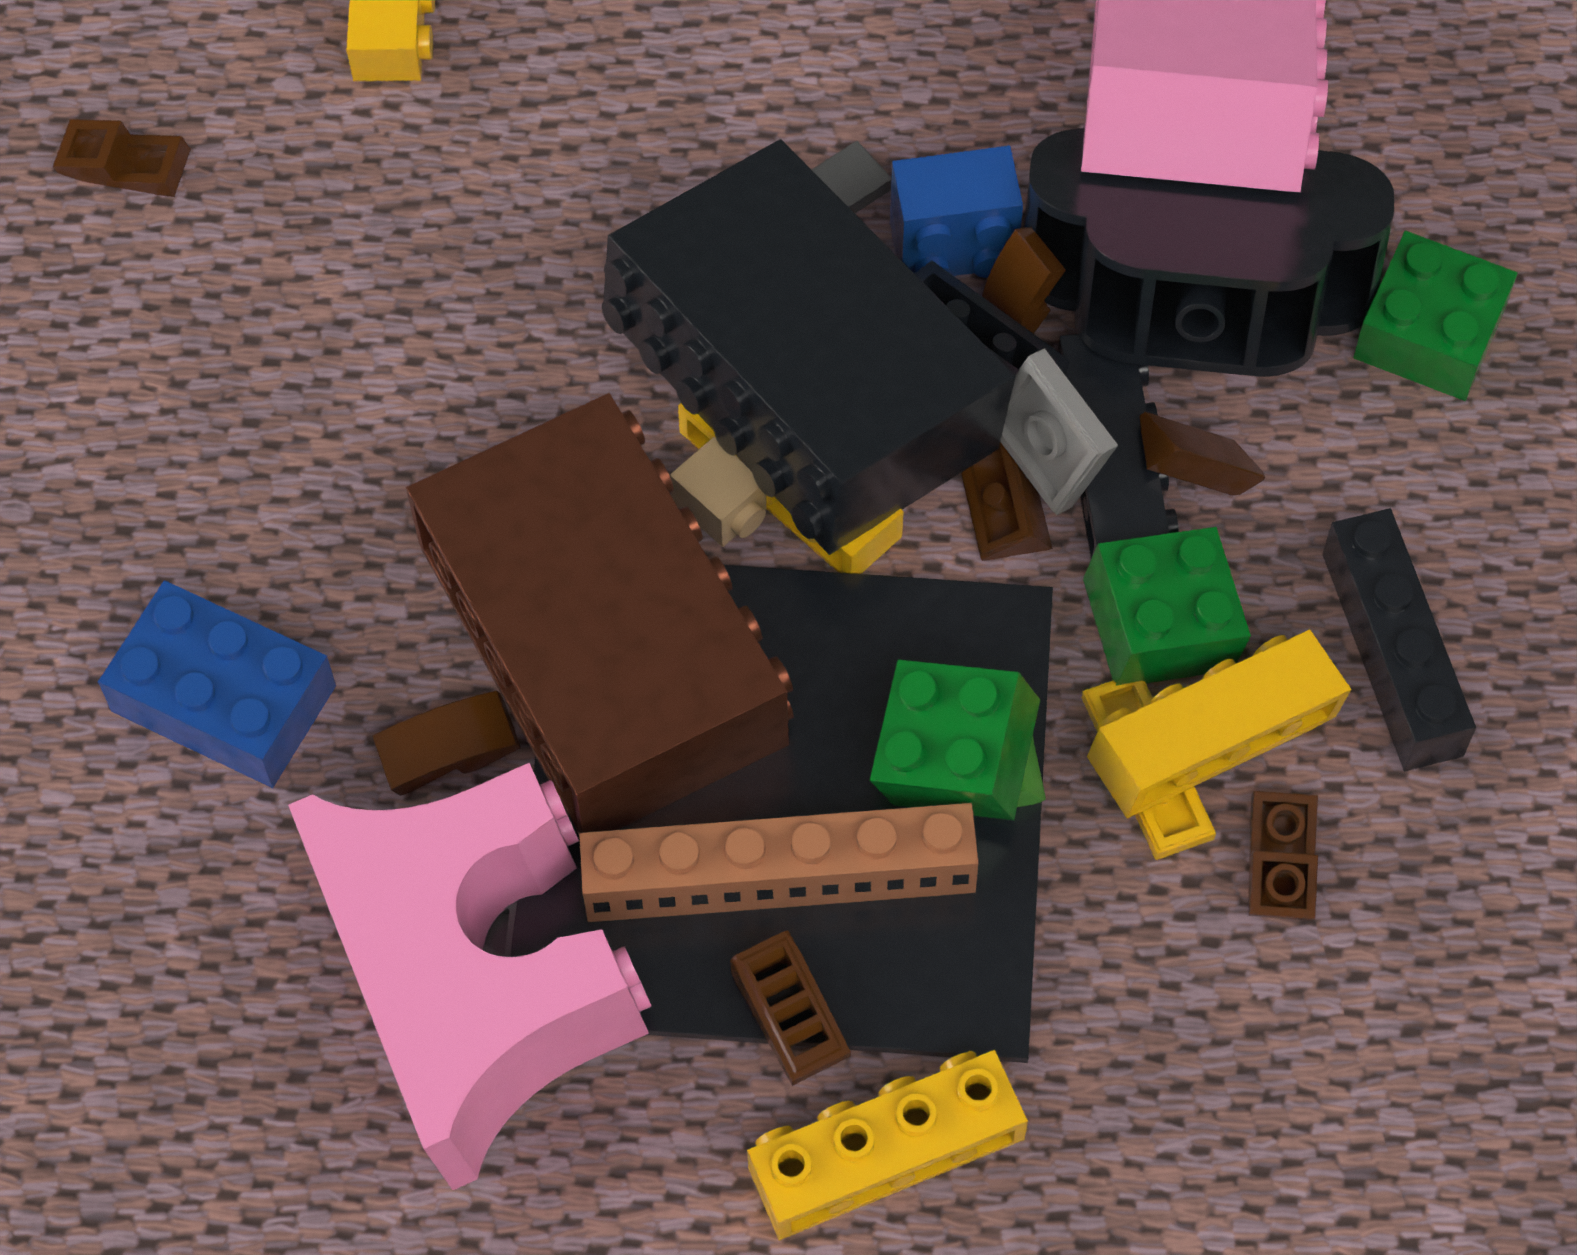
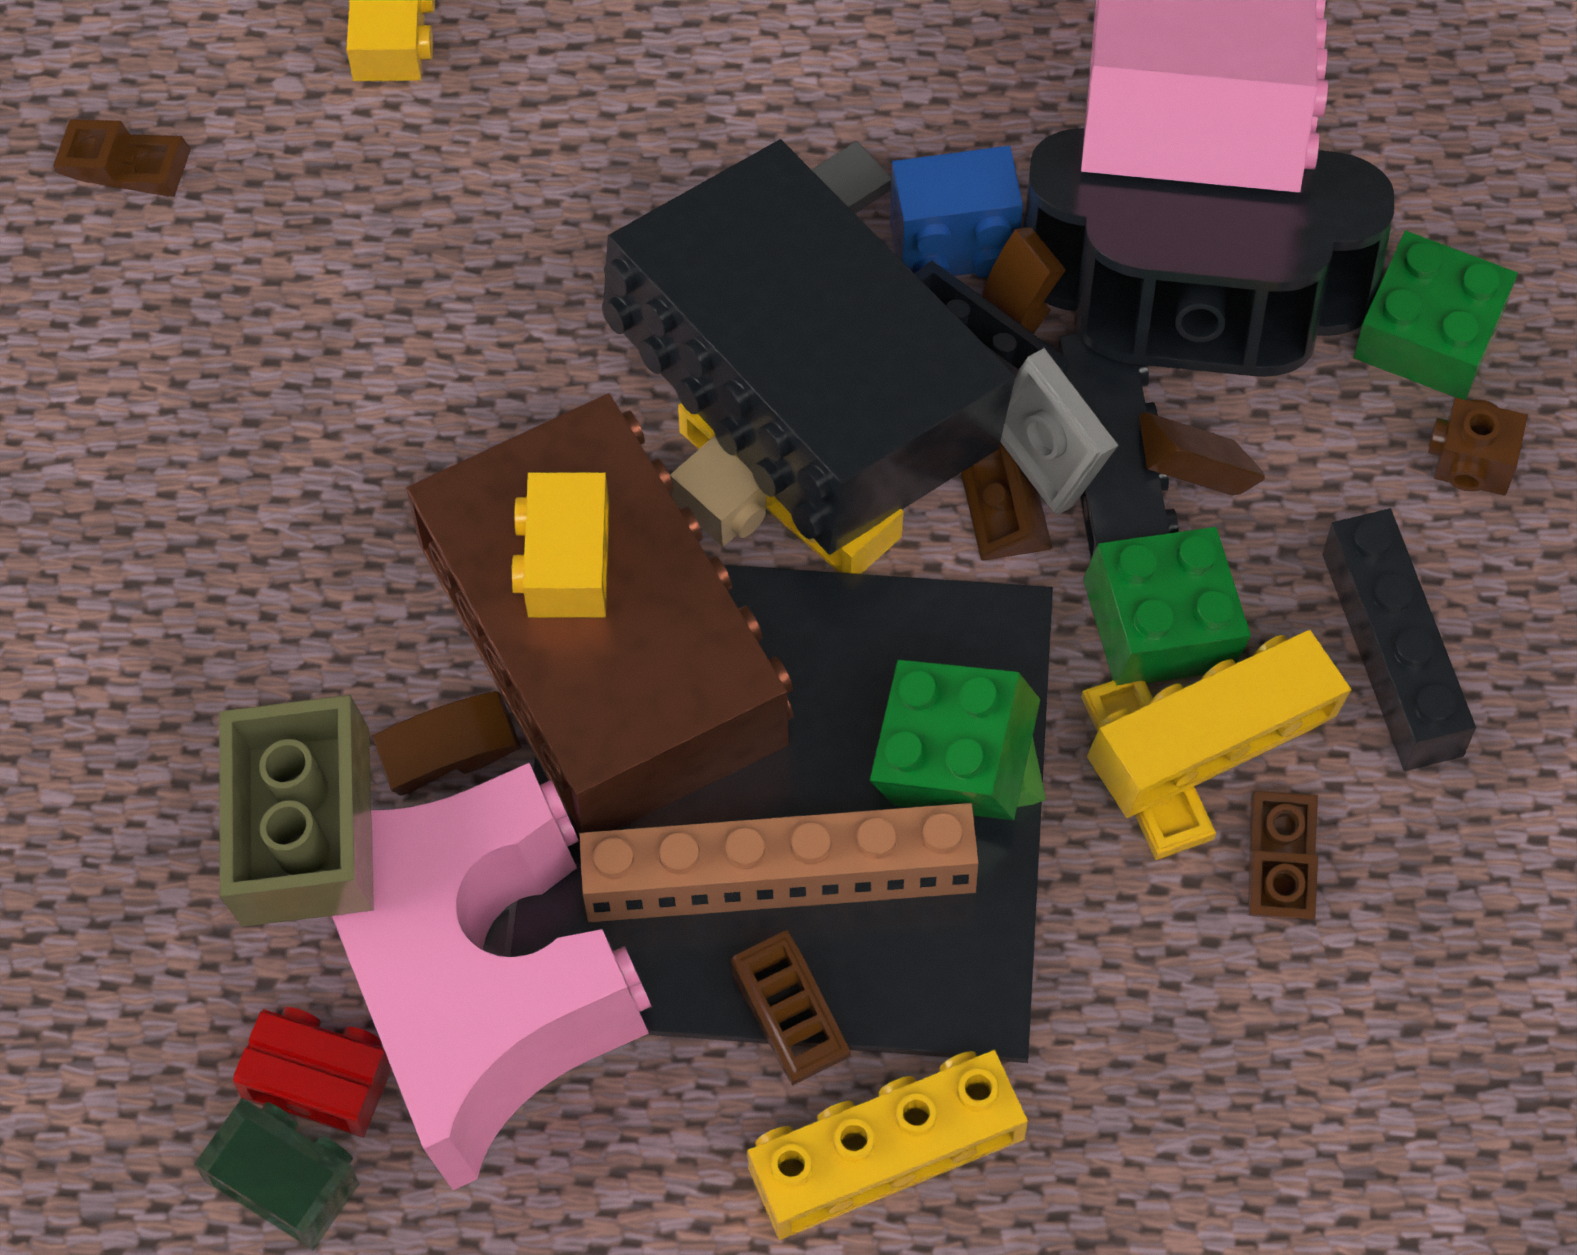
blue brick [98,580,336,788] -> none
none -> clear green brick [194,1098,360,1251]
none -> olive brick [219,695,374,927]
none -> red brick [233,1007,392,1138]
none -> yellow brick [512,473,609,618]
none -> reddish brown brick [1428,398,1528,496]

